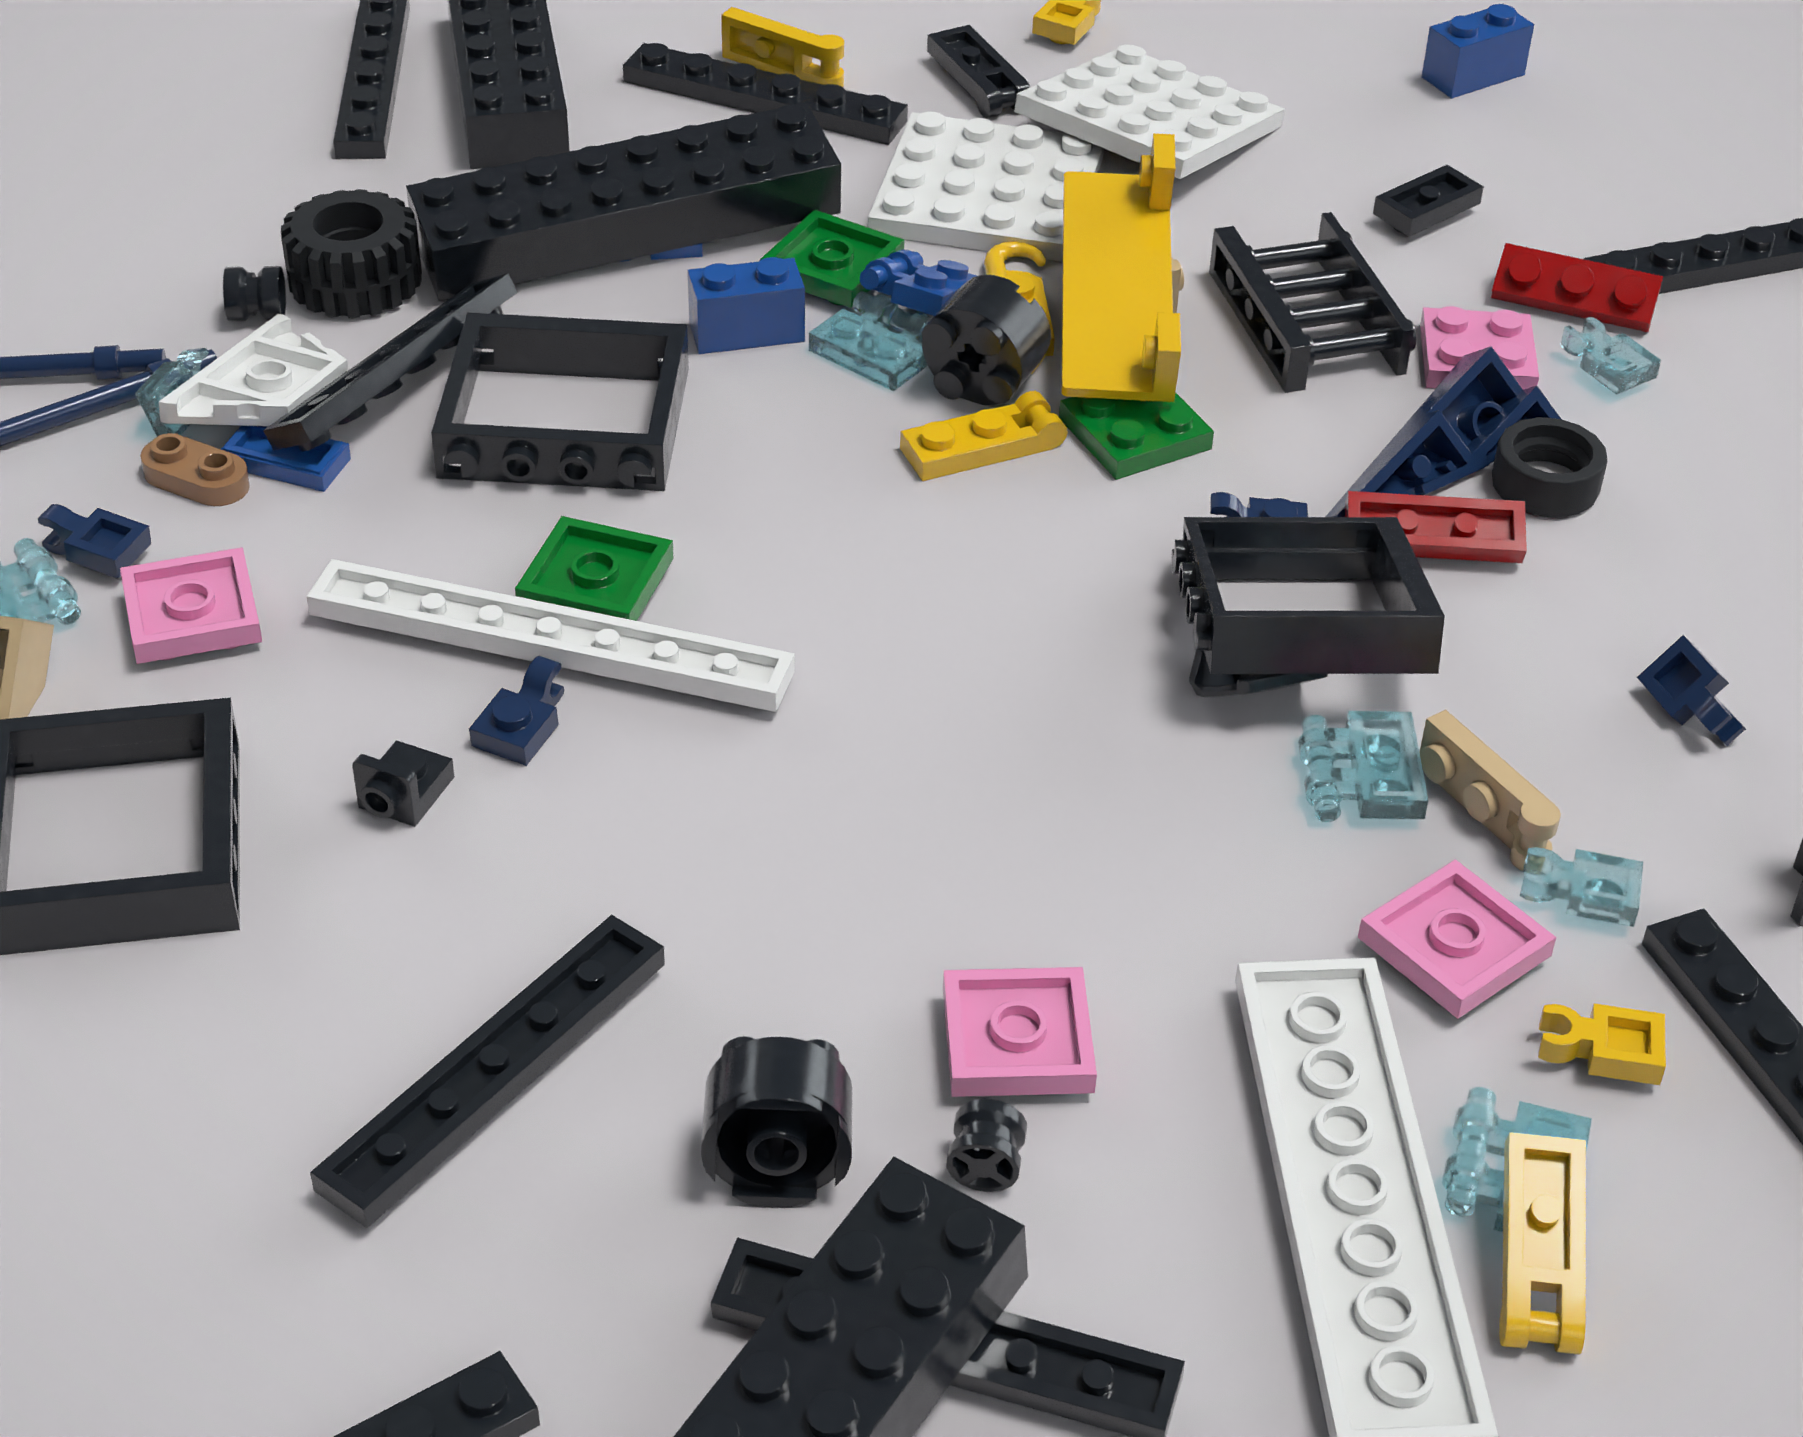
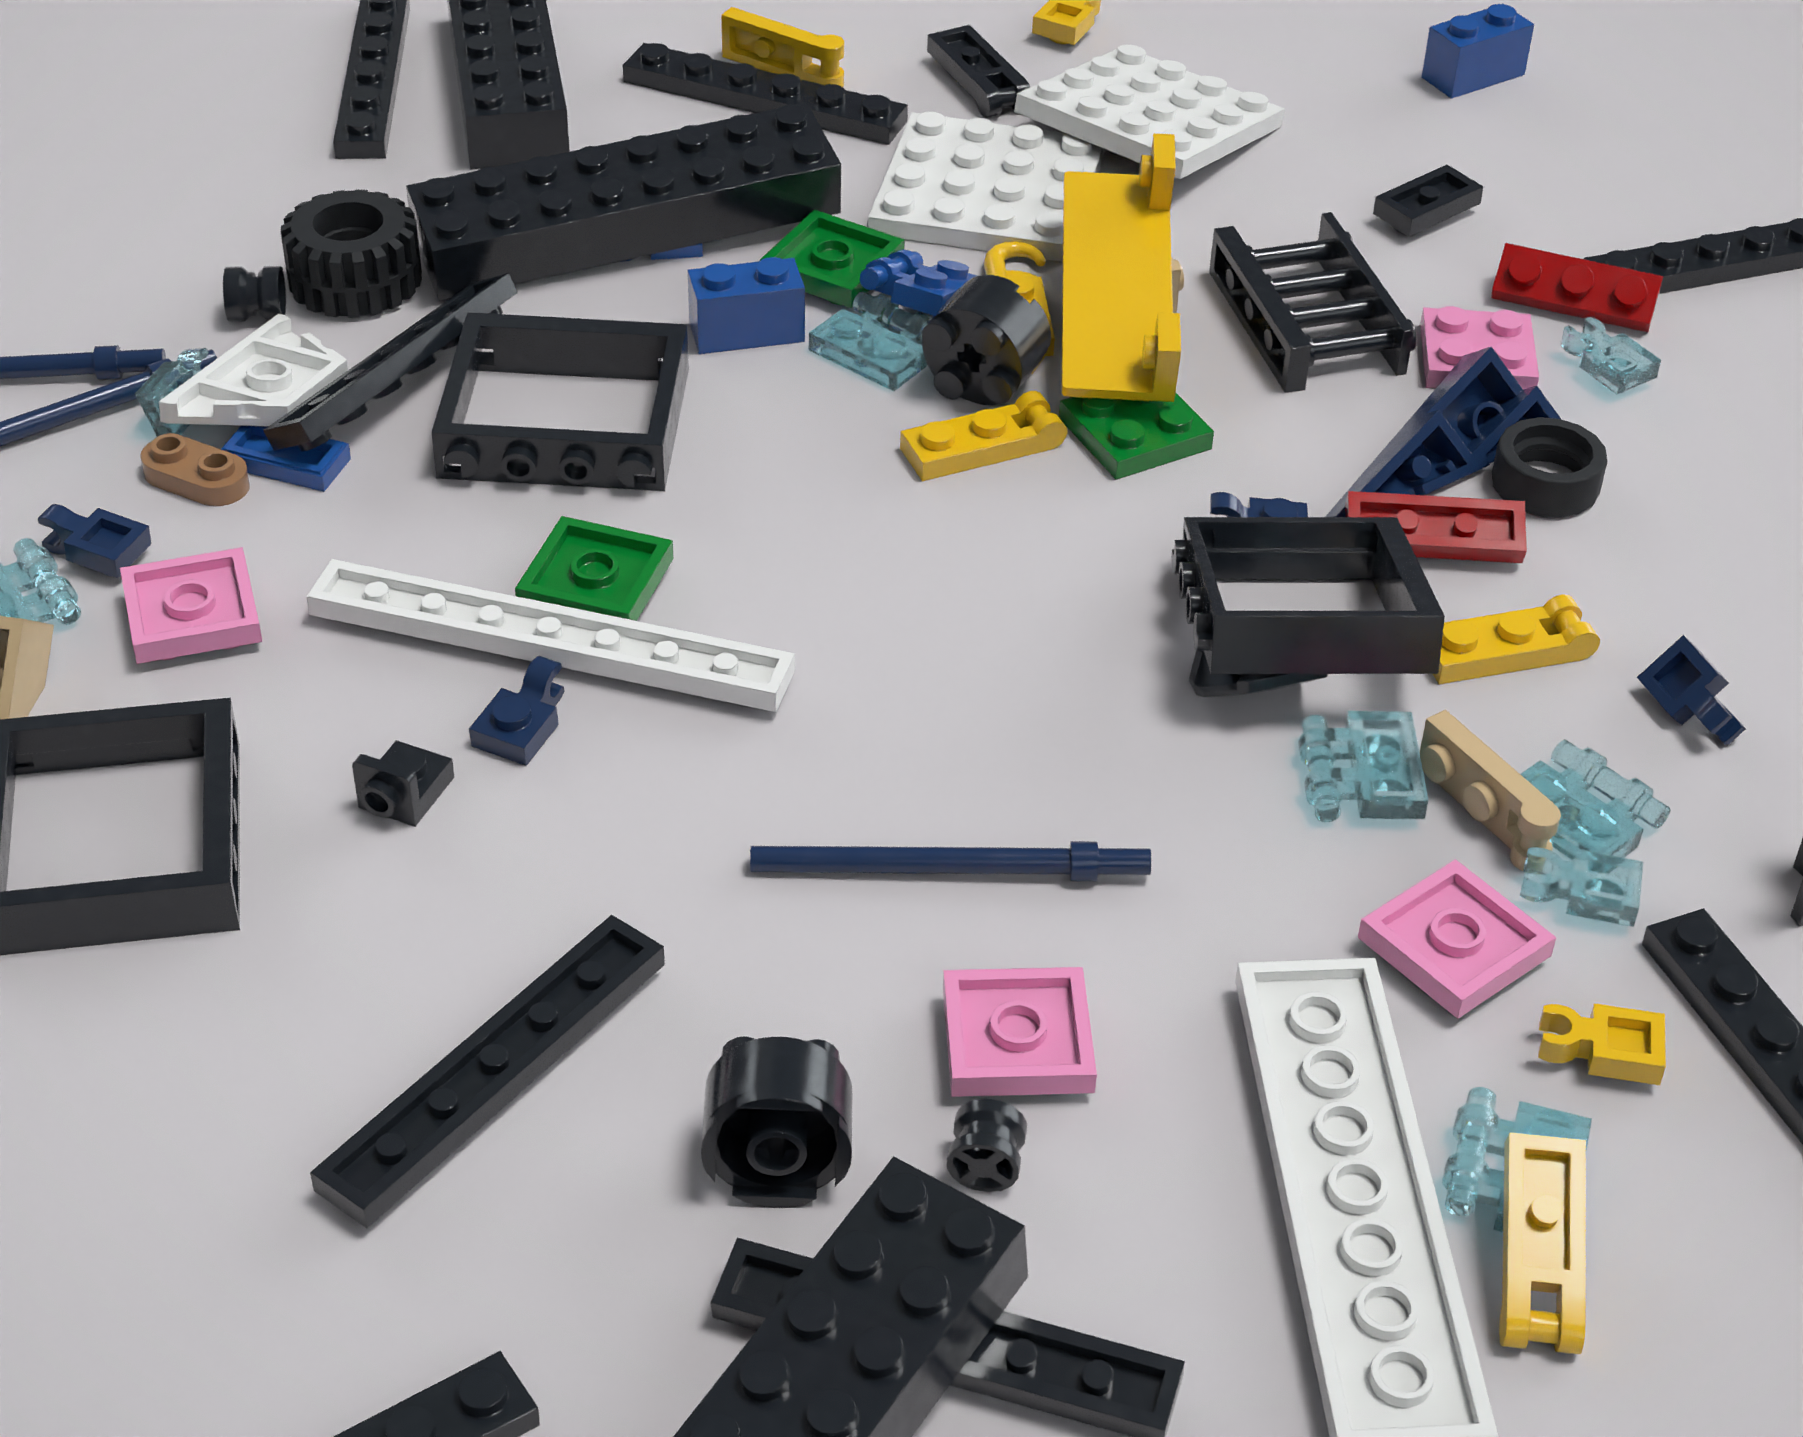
none -> dark blue bar [750,841,1151,881]
none -> yellow plate [1433,594,1600,684]
none -> clear light blue plate [1521,739,1671,877]

